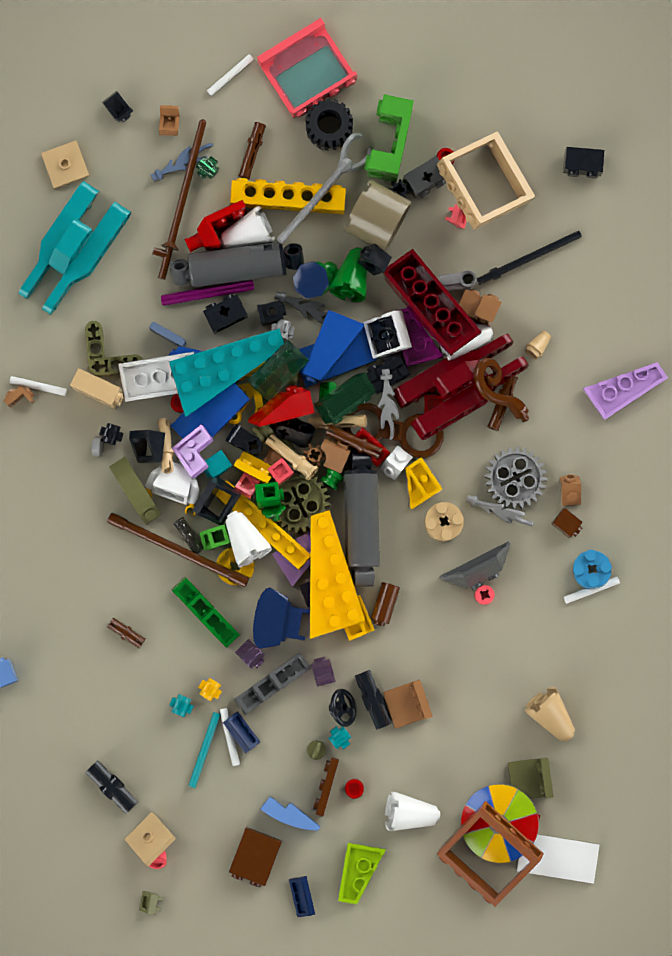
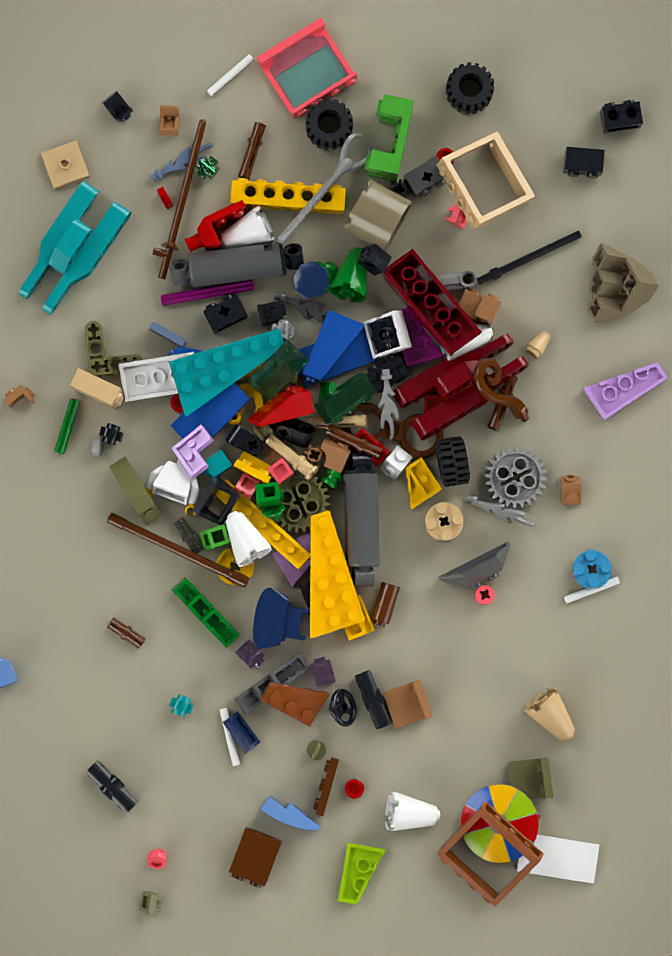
white bar [10,376,67,396] -> none
tan plate [124,812,176,866] -> none
black tile [129,430,165,463] -> none
tan pin [157,418,174,474] -> none
teal bar [188,712,221,788] -> none
yellow gear [198,677,222,701] -> none
dark blue plate [289,876,315,917] -> none
teal gear [328,726,352,750] -> none
reddish brown brick [551,508,583,538] -> none
none -> green axle [54,399,80,454]
none -> red tile [157,186,173,209]
none -> dark orange wing [260,682,330,727]
none -> black tyre [436,436,470,487]
none -> black tyre [446,62,494,114]
none -> dark tan brick [588,243,659,323]
none -> black brick [600,100,643,133]

